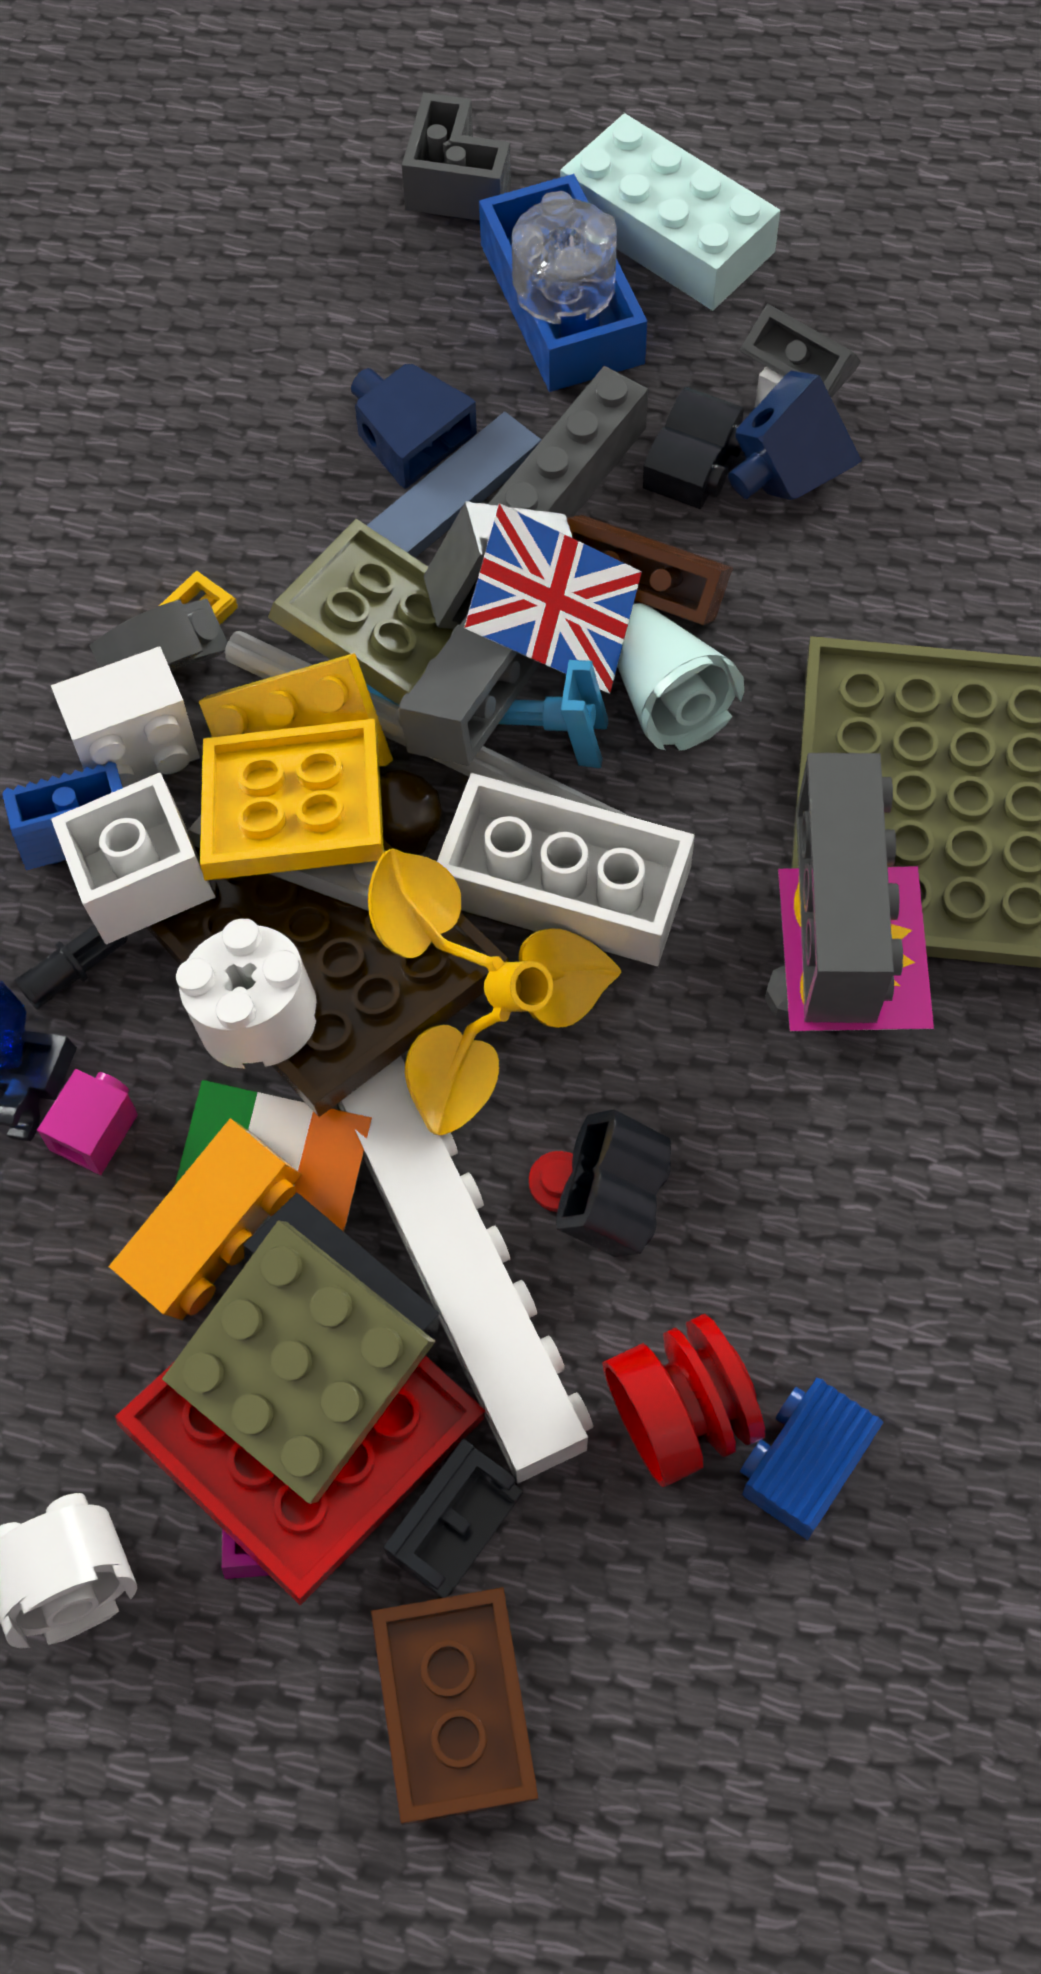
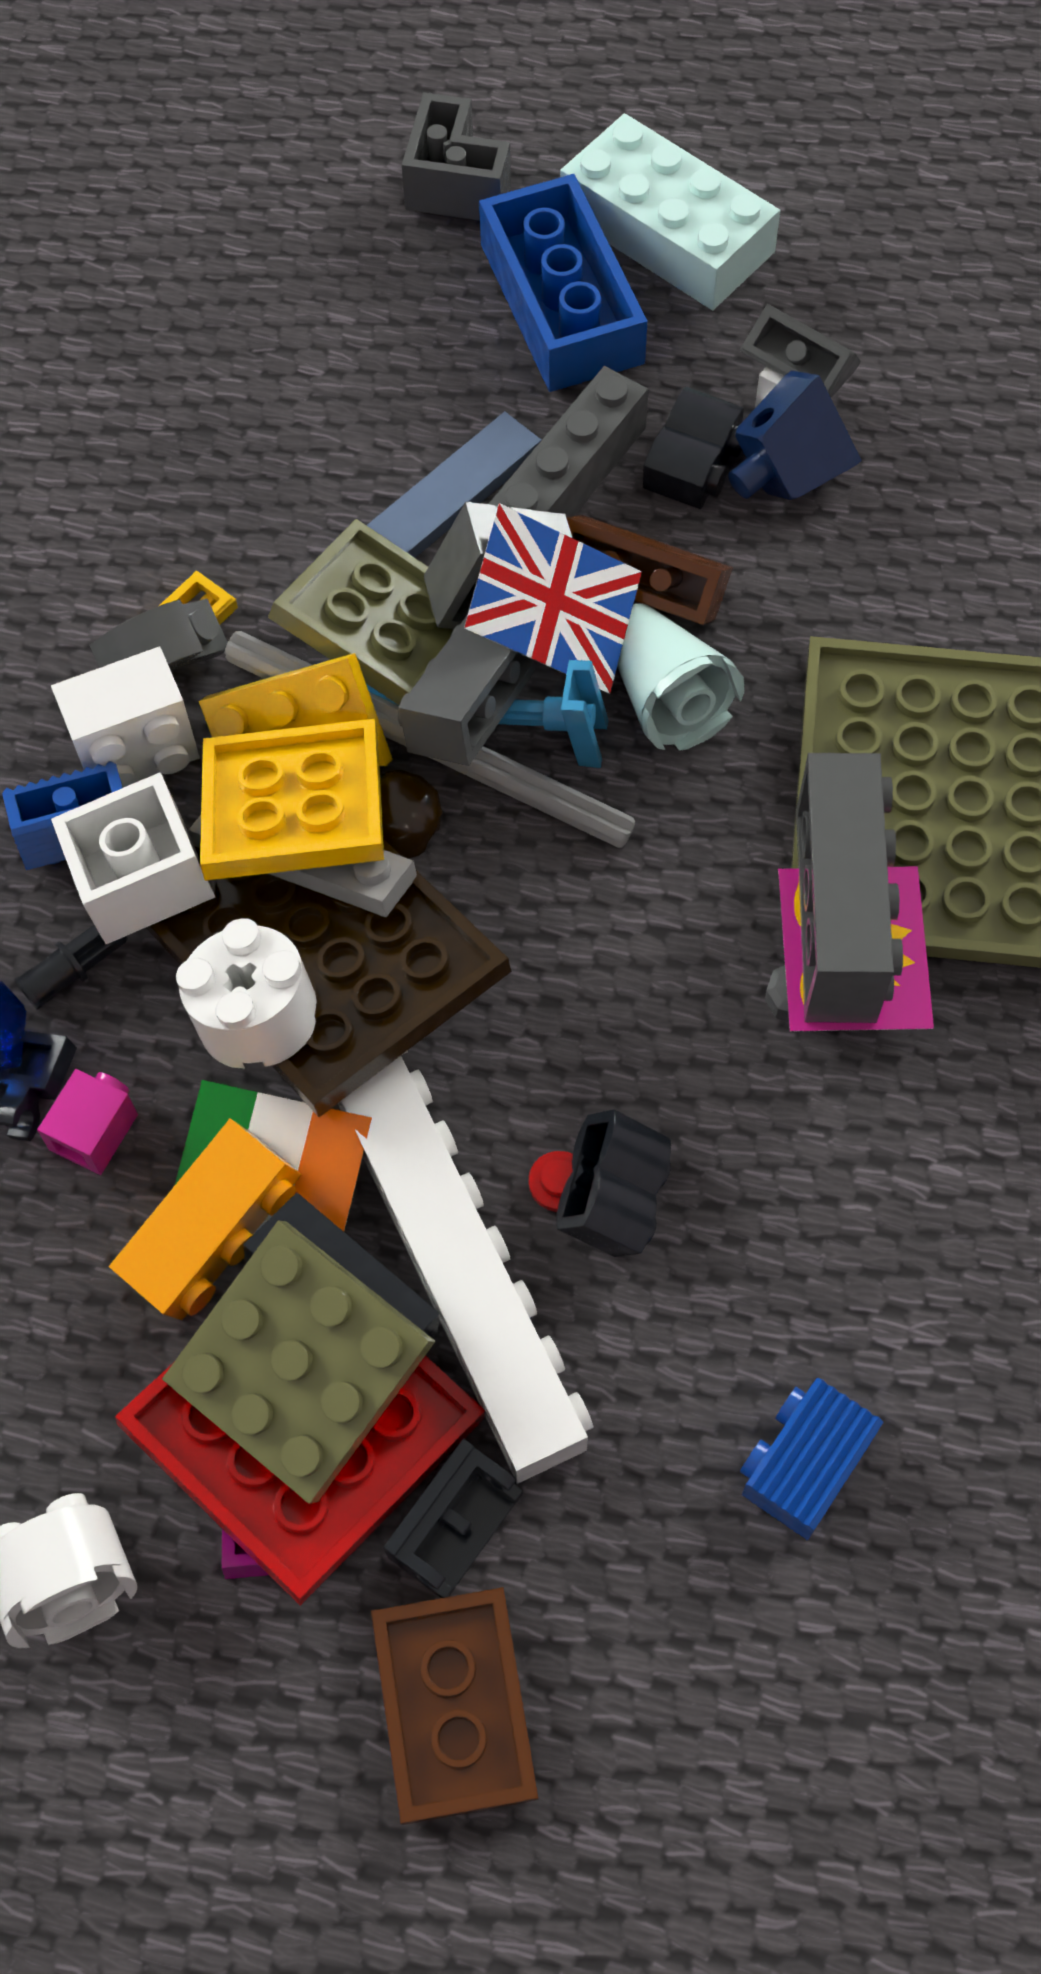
dark blue torso [351,364,477,489] -> none
yellow plant [368,849,621,1135] -> none
white brick [437,773,695,966] -> none
clear brick [512,191,617,324] -> none
red wheel [602,1313,765,1487] -> none

